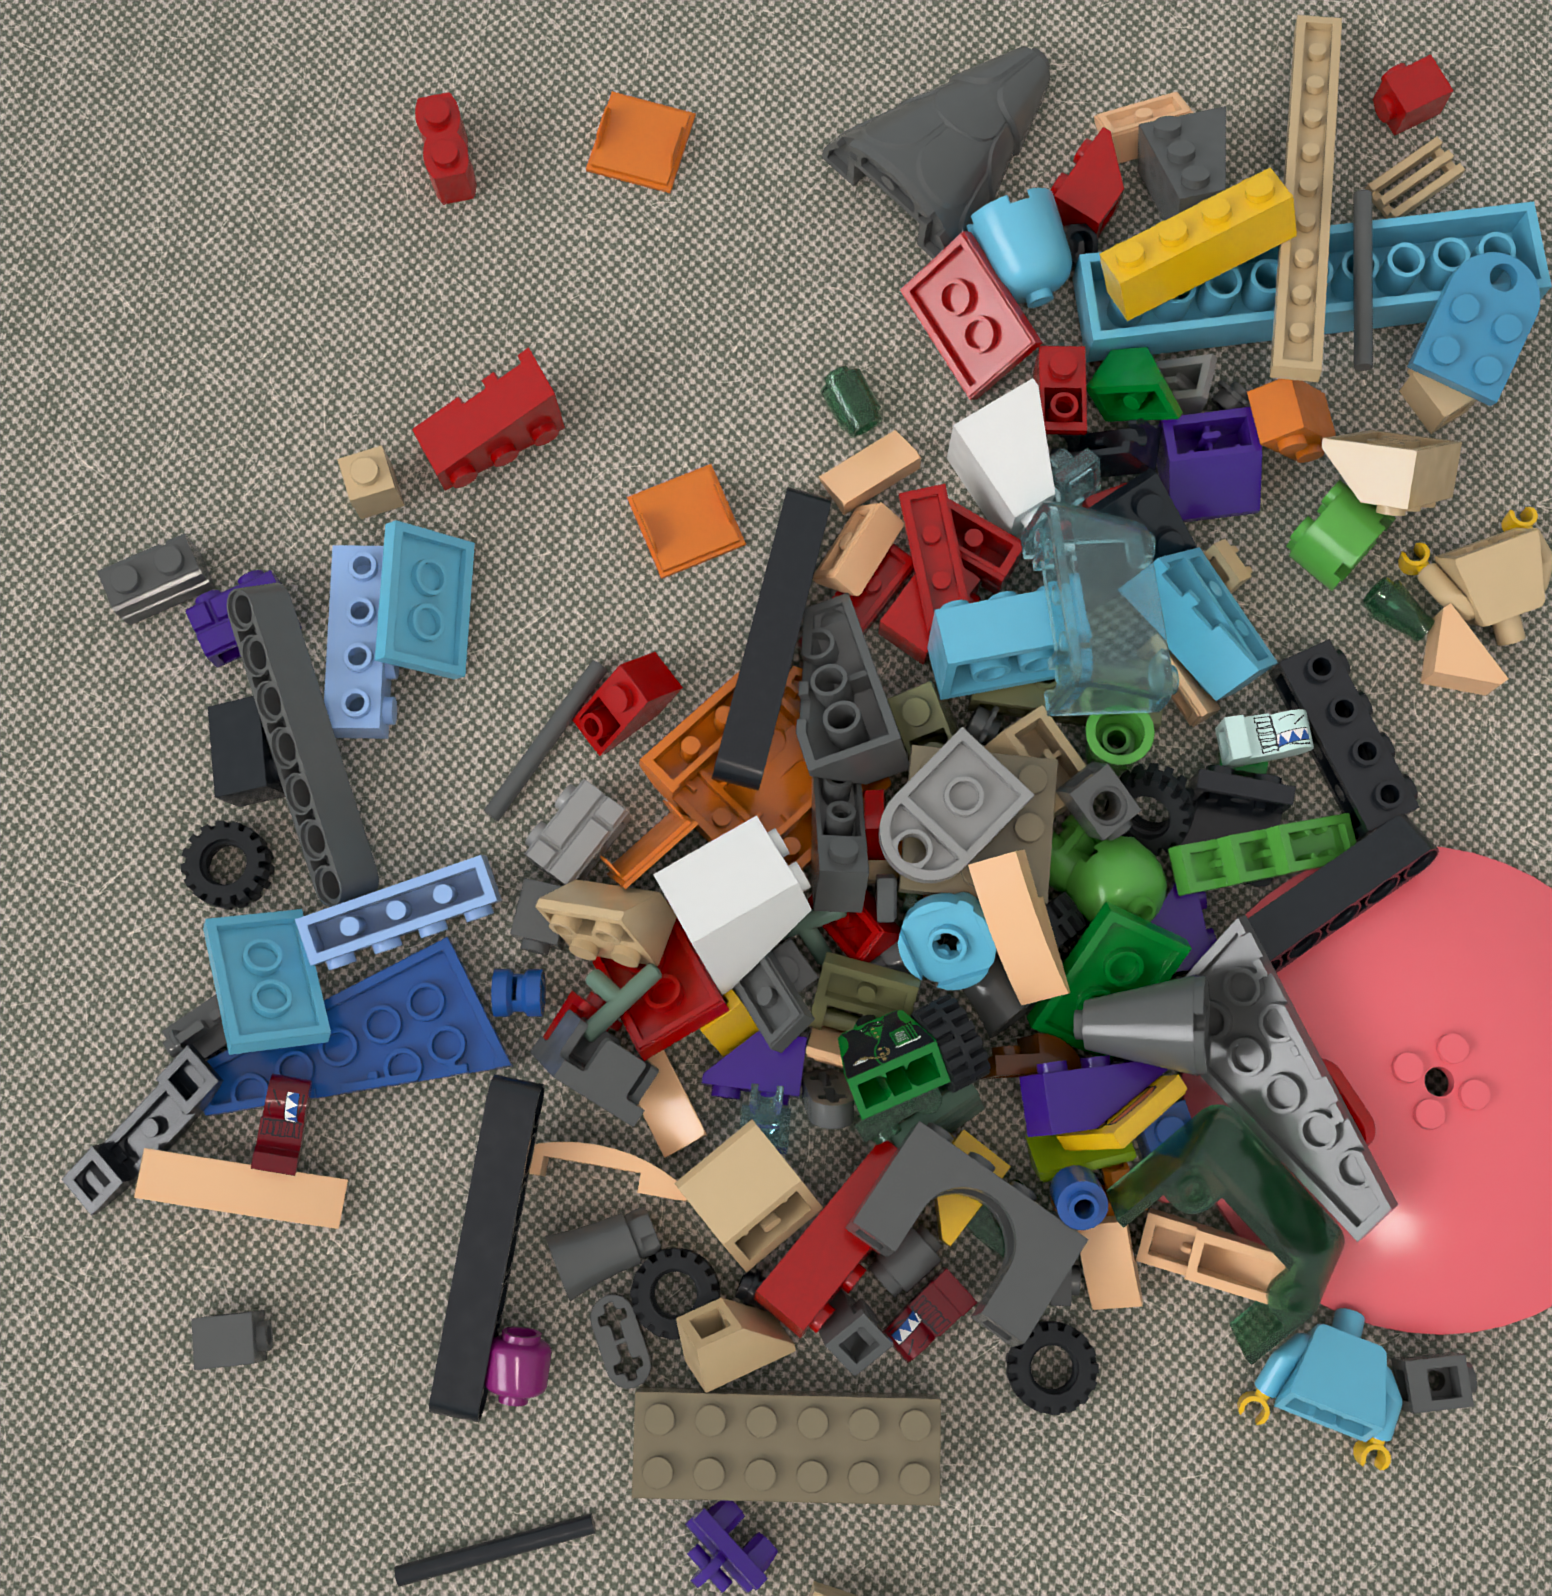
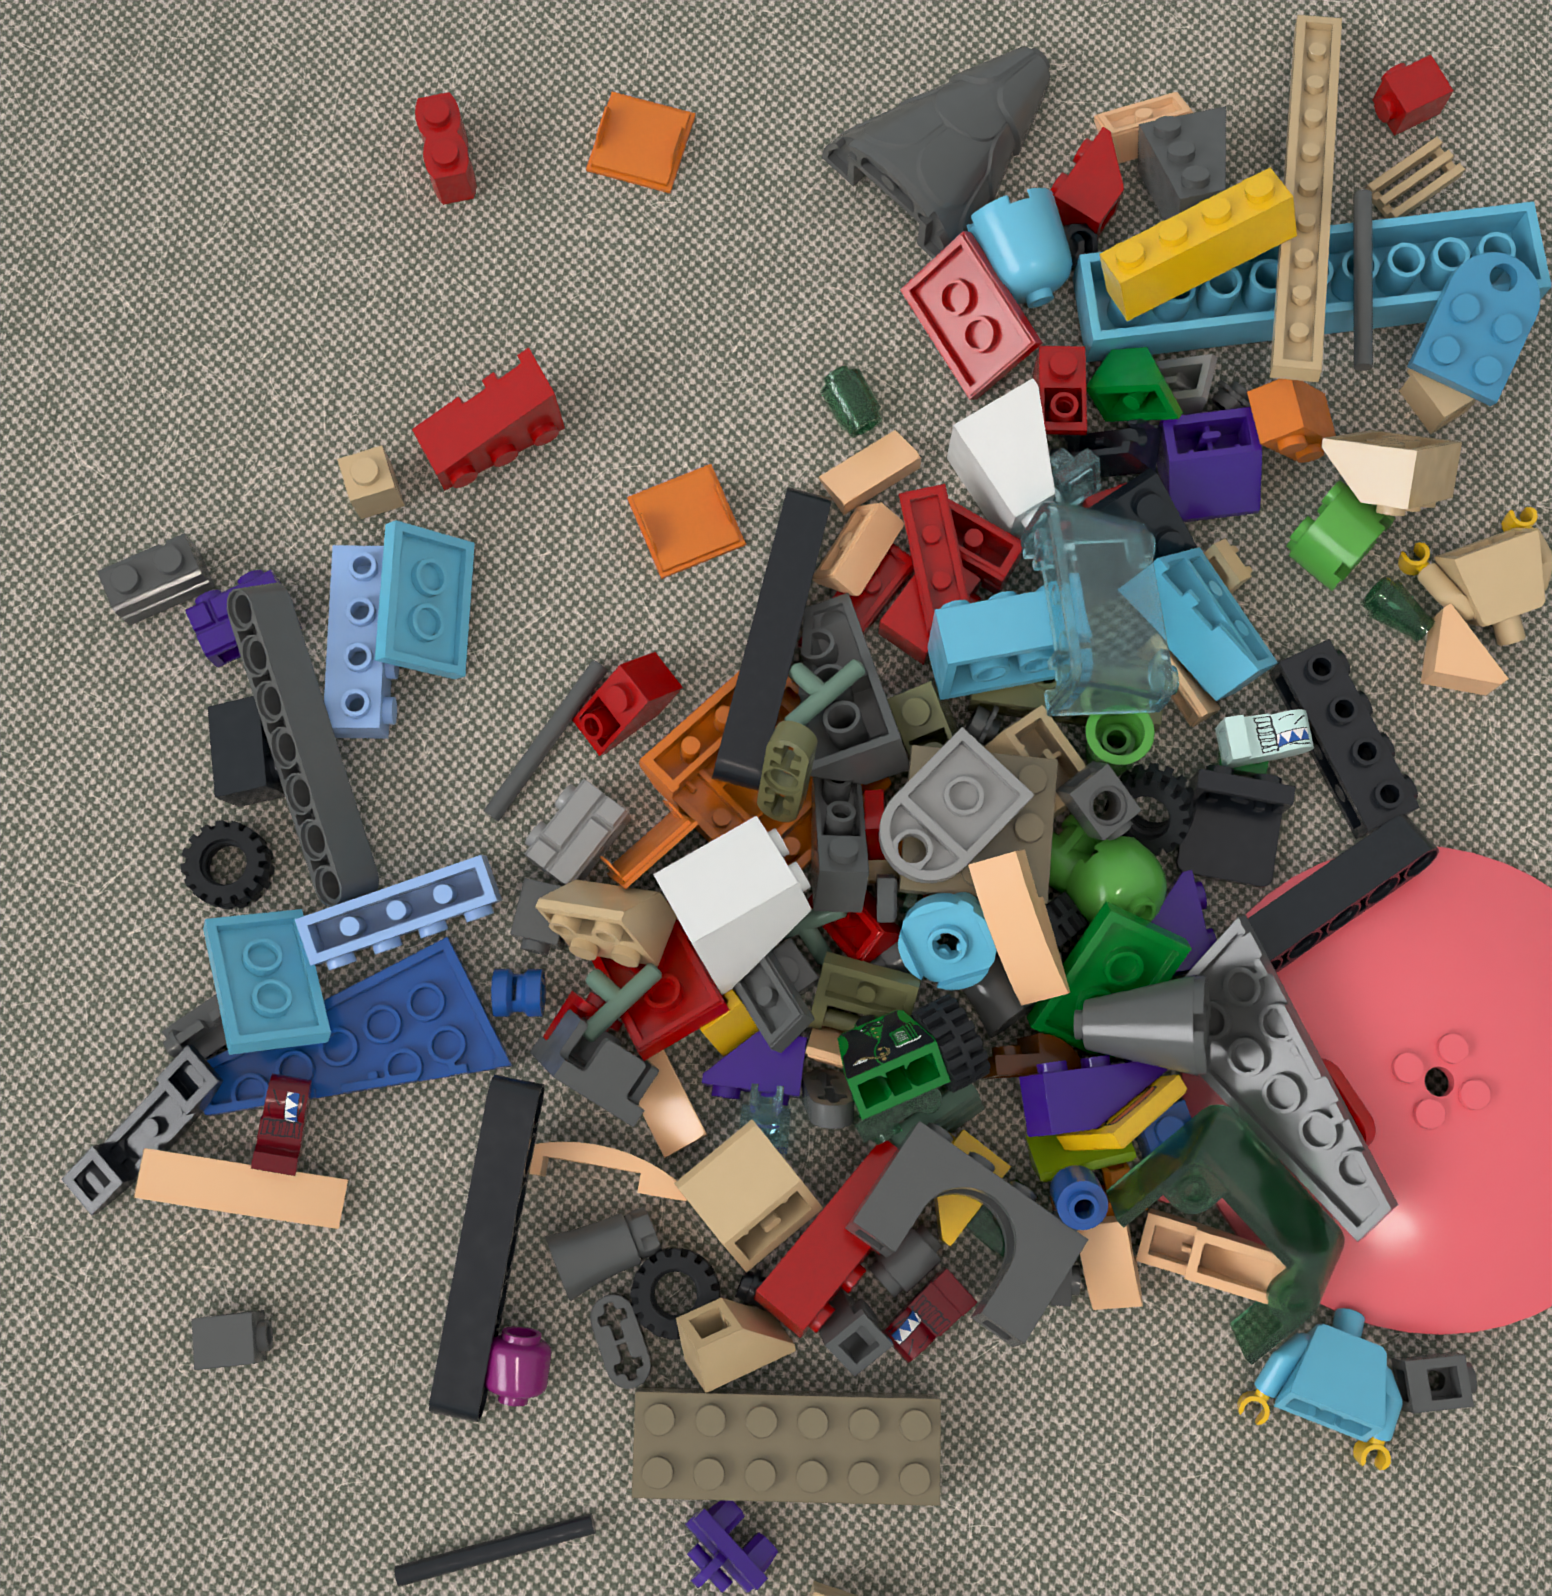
black tyre [1006,1321,1099,1415] -> none
bright green slope [1168,813,1356,896] -> none
none -> olive beam [757,721,818,822]
none -> sand green piece [784,659,865,726]

